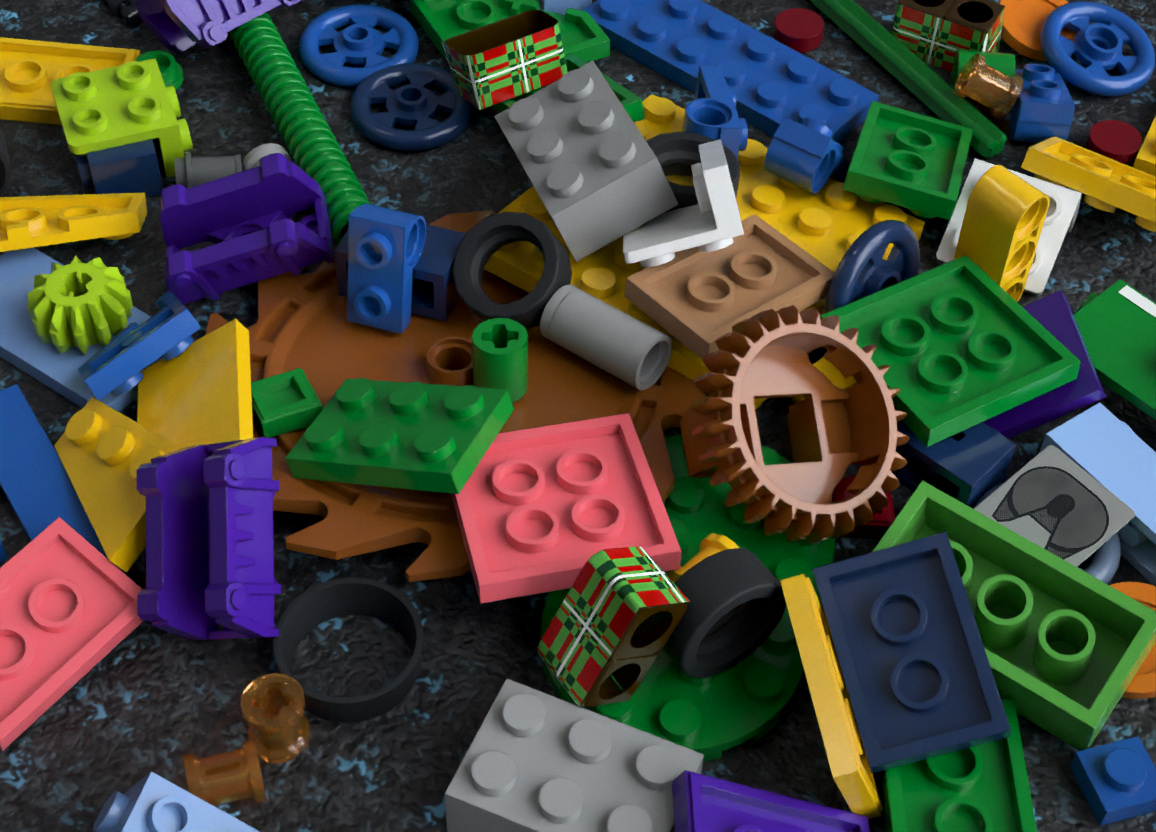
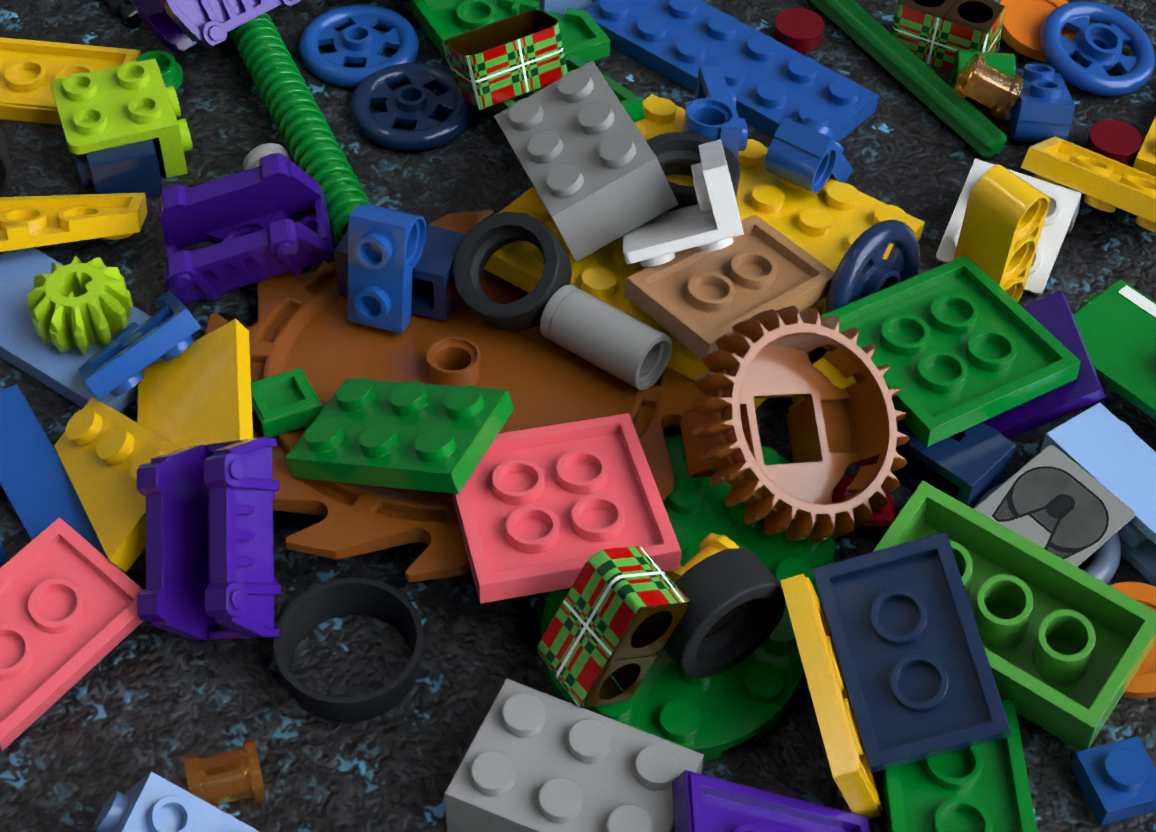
dark grey pin [175,152,242,189] -> none
clear orange bush [241,673,311,764] -> none
green piece [472,318,528,403] -> none
green plate [843,101,973,220] -> none

